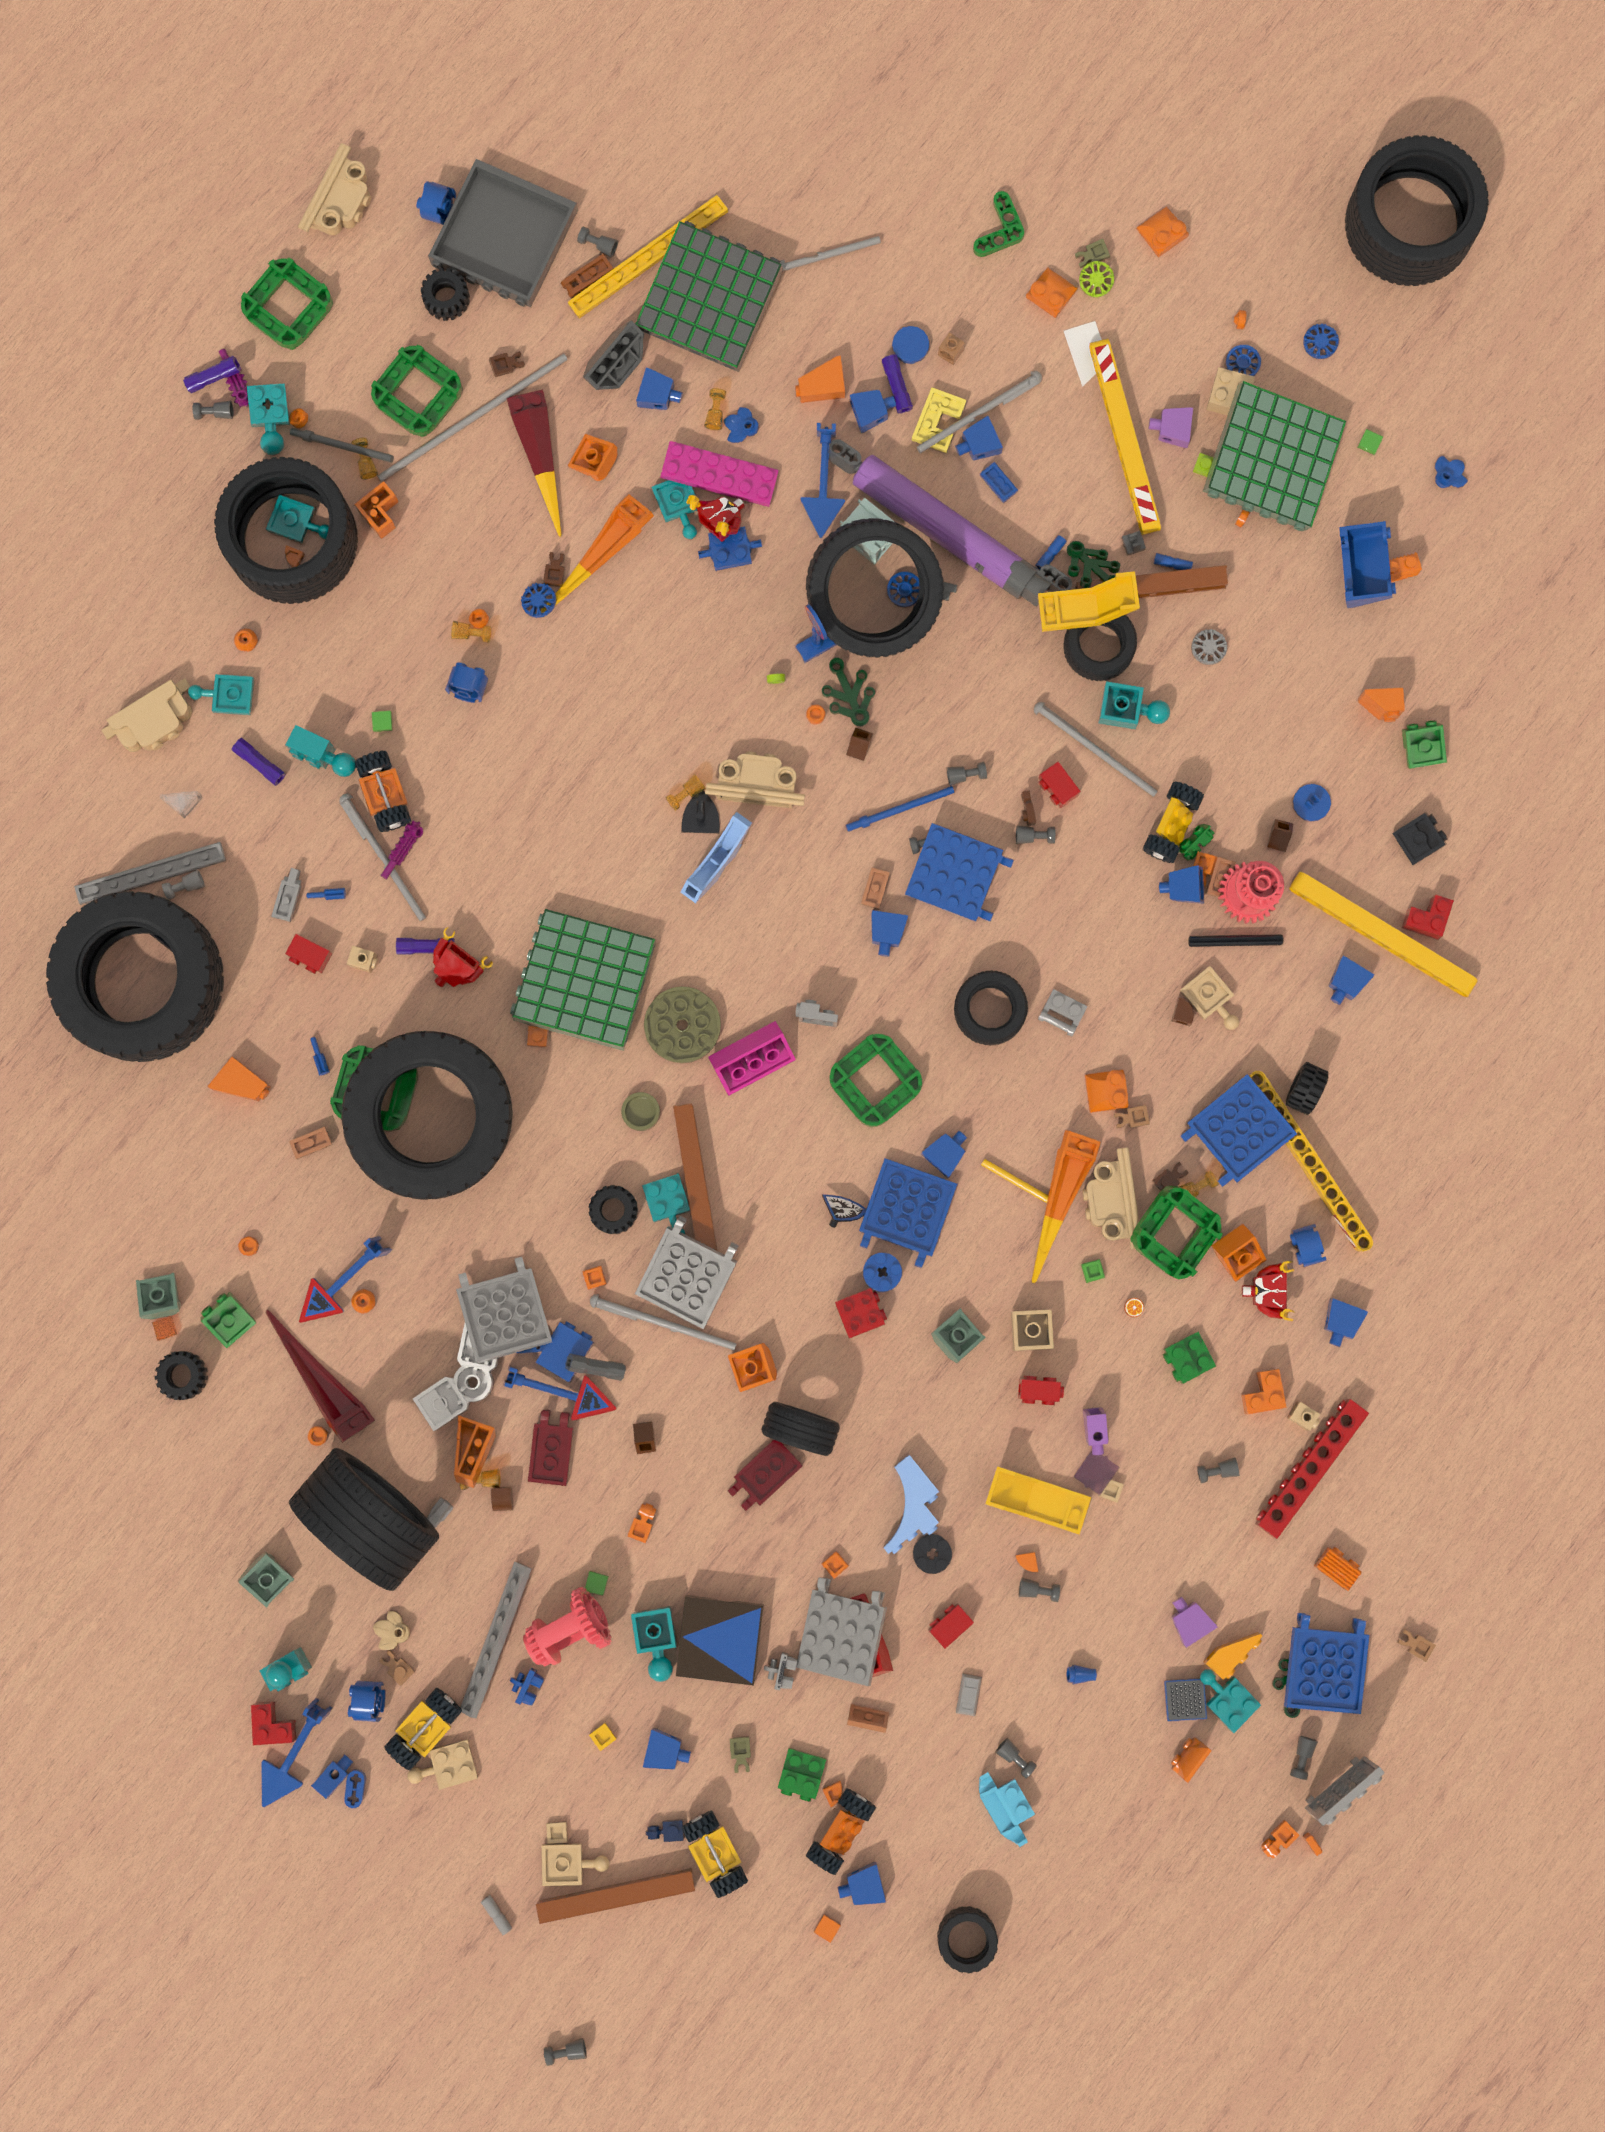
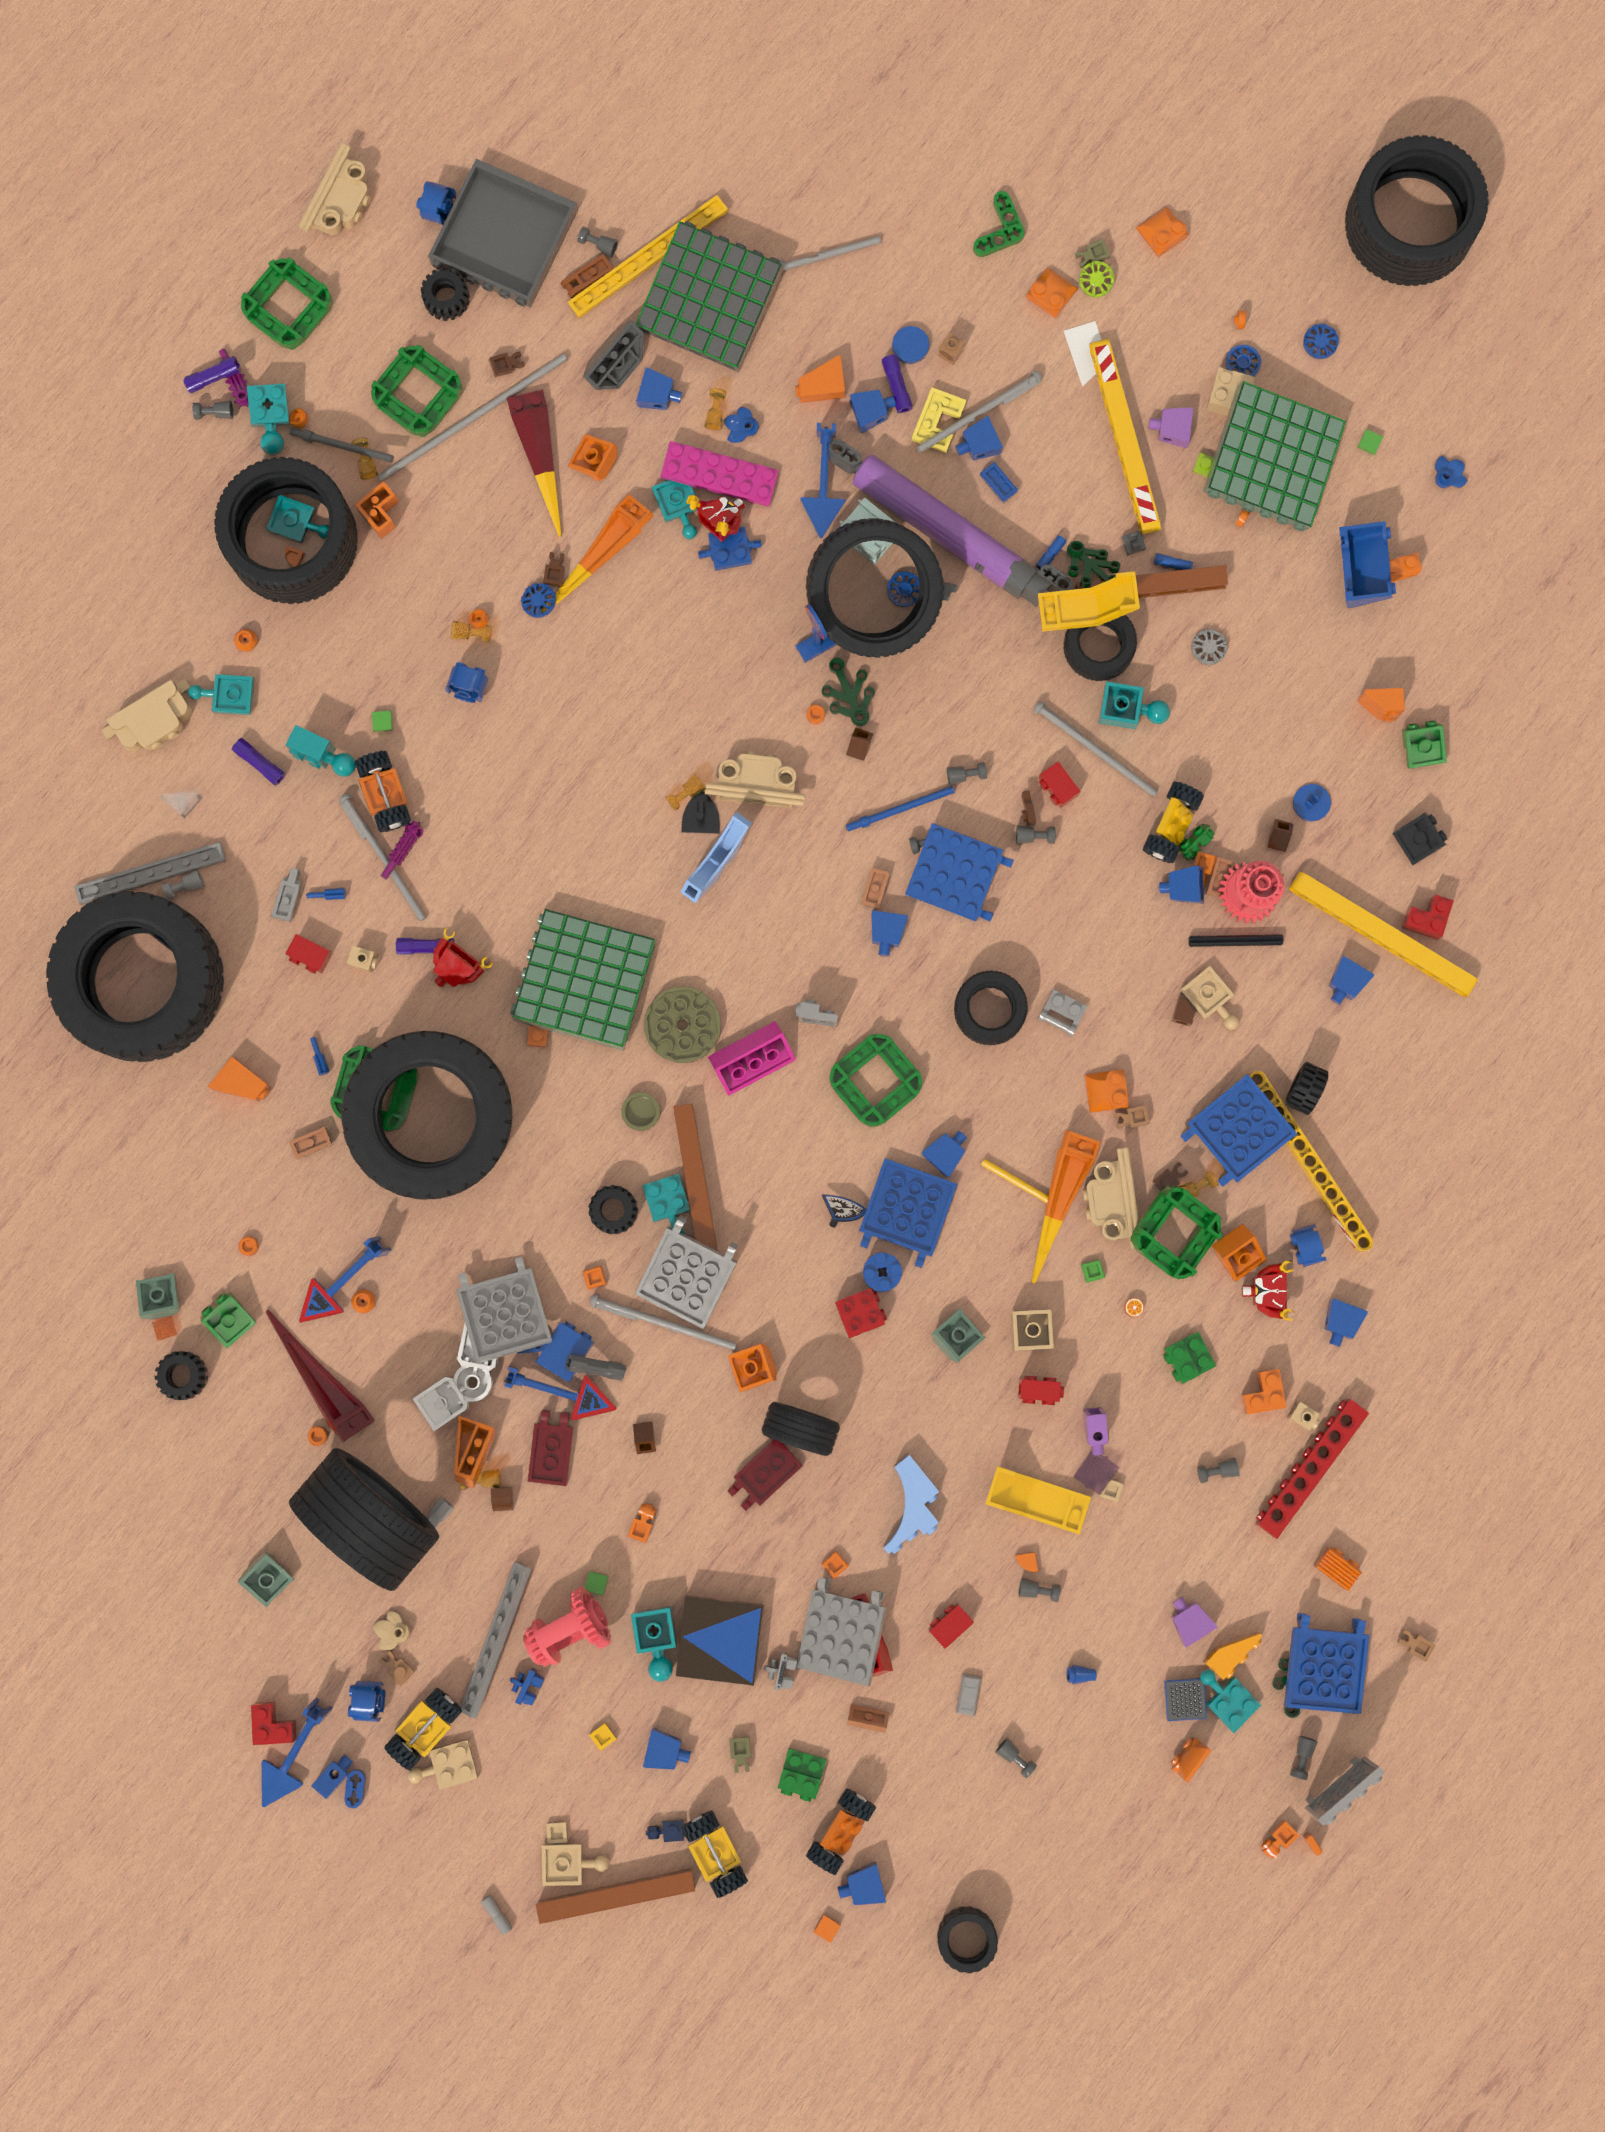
teal brick [259,1647,312,1692] -> none
dark grey piece [544,2038,587,2066] -> none
lime tile [766,674,786,684] -> none
orange tile [822,1780,842,1807] -> none
black plate [913,1534,952,1574] -> none
medium azure plate [979,1772,1035,1847] -> none

